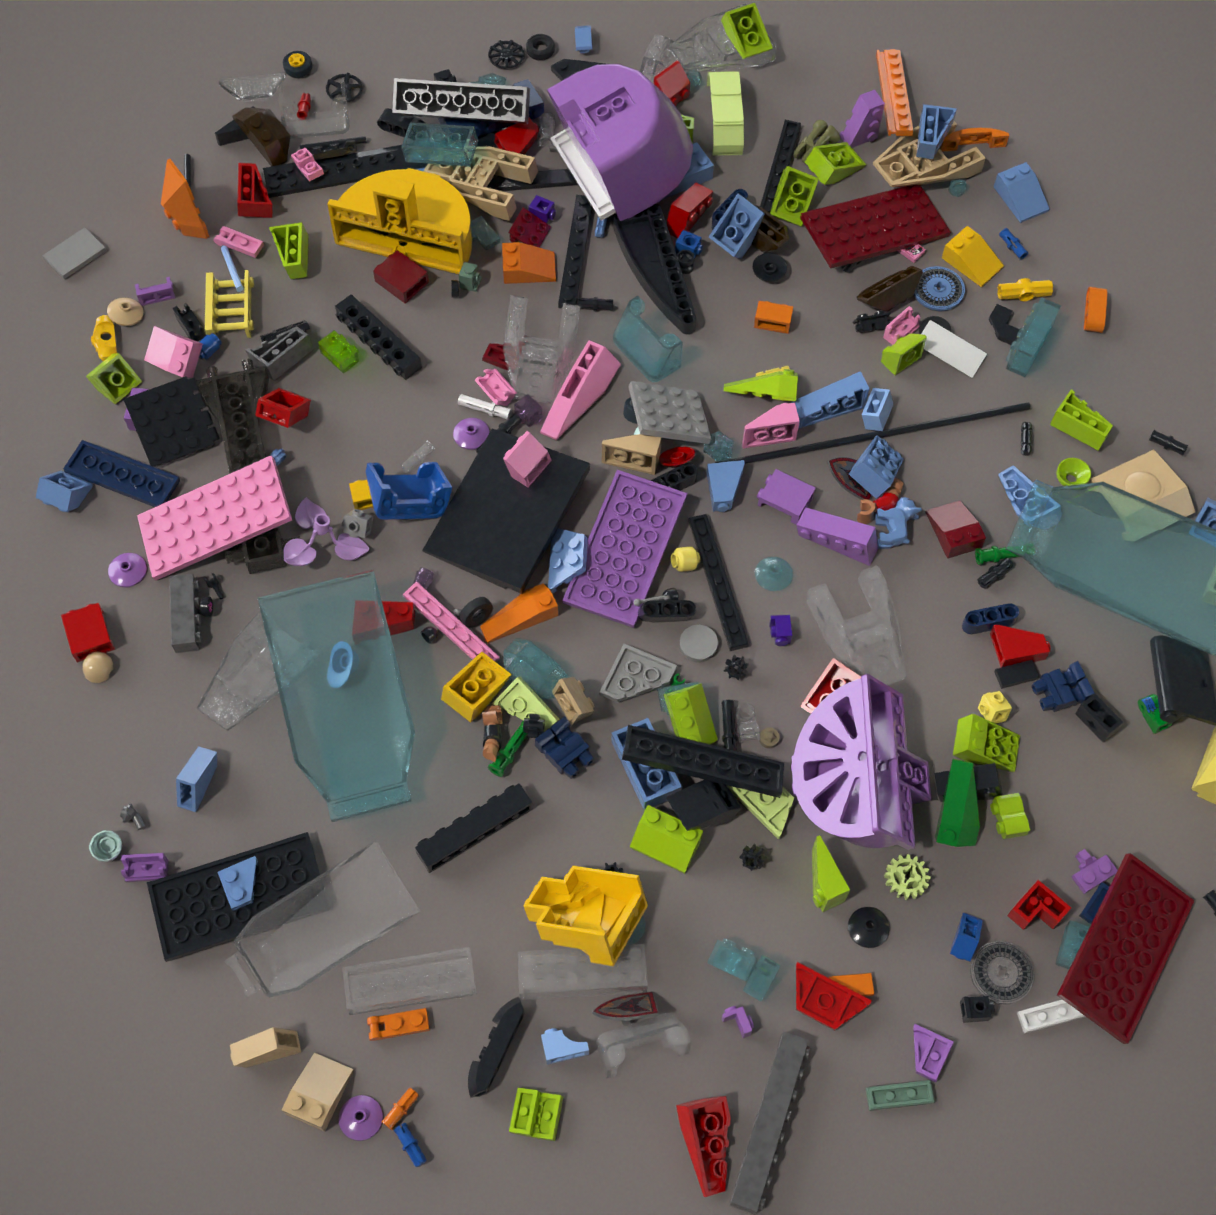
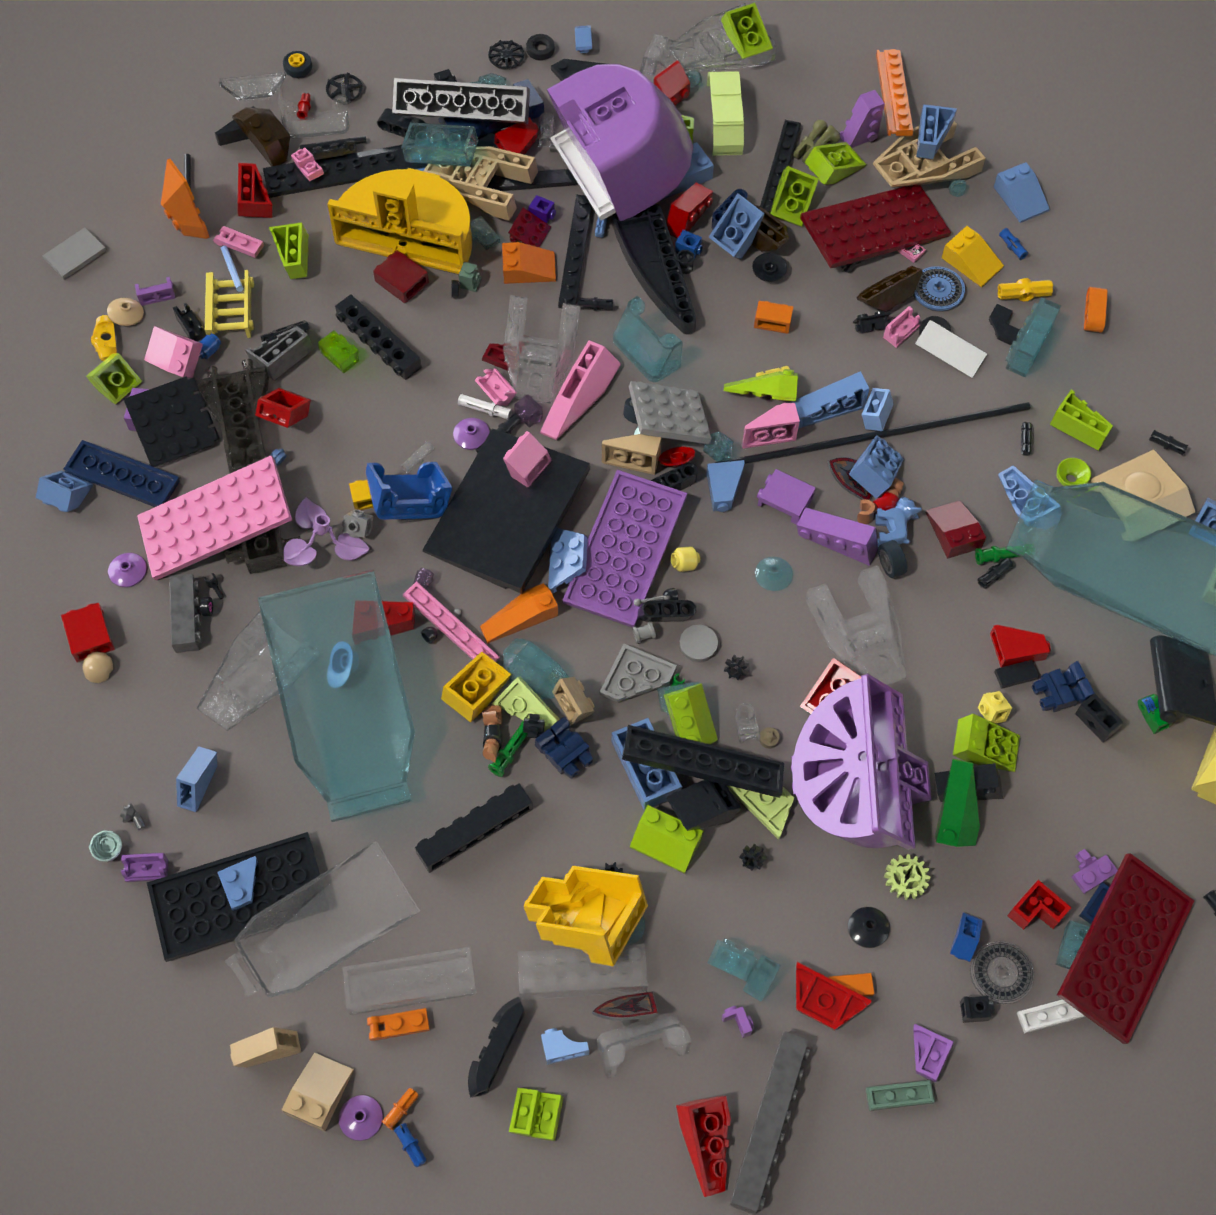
black tyre [460,597,493,628] -> none
black tile [688,514,749,651] -> none
black pin [721,700,738,751] -> none
dark purple brick [769,615,792,646] -> none
lime slope [812,835,850,912] -> none
lime slope [881,333,927,375] -> none
orange slope [940,128,1009,152] -> none
dark blue beam [962,603,1019,634] -> none
lime brick [990,793,1030,839] -> none
none -> light grey bush [632,622,656,644]
none -> black wheel [878,540,908,578]

